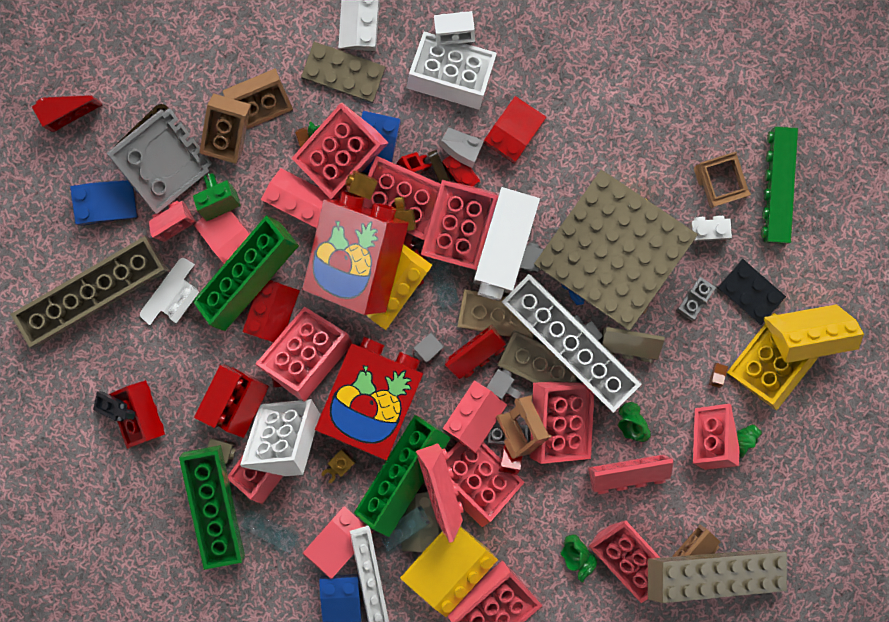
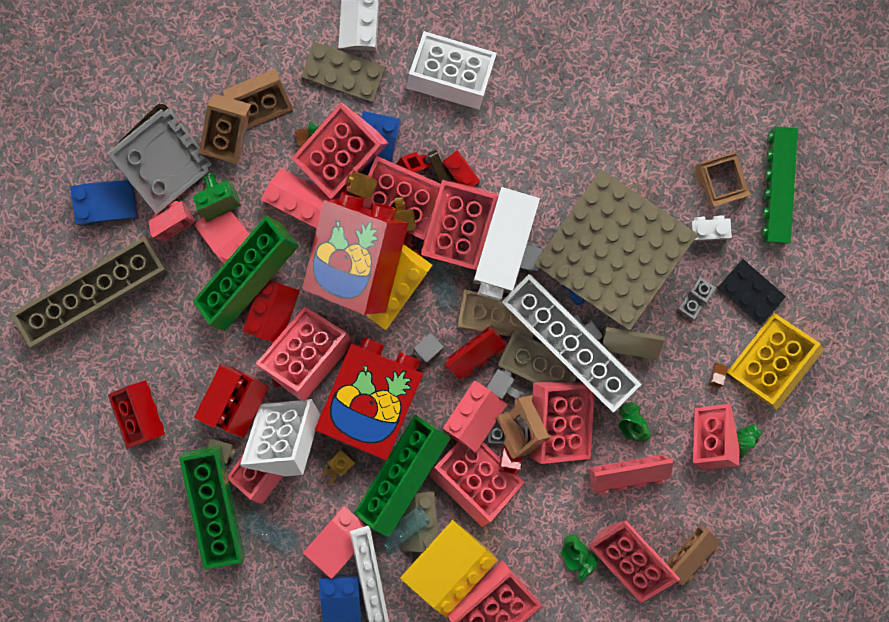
red slope [31,95,103,132] -> none
black hinge [93,391,136,421] -> none
white plate [140,258,199,325] -> none
coral slope [416,444,464,543] -> none
white brick [434,11,475,46] -> none
light grey plate [440,127,484,168] -> none
red slope [483,96,546,164] -> none
dark tan brick [648,549,787,603] -> none
yellow slope [764,304,864,363] -> none

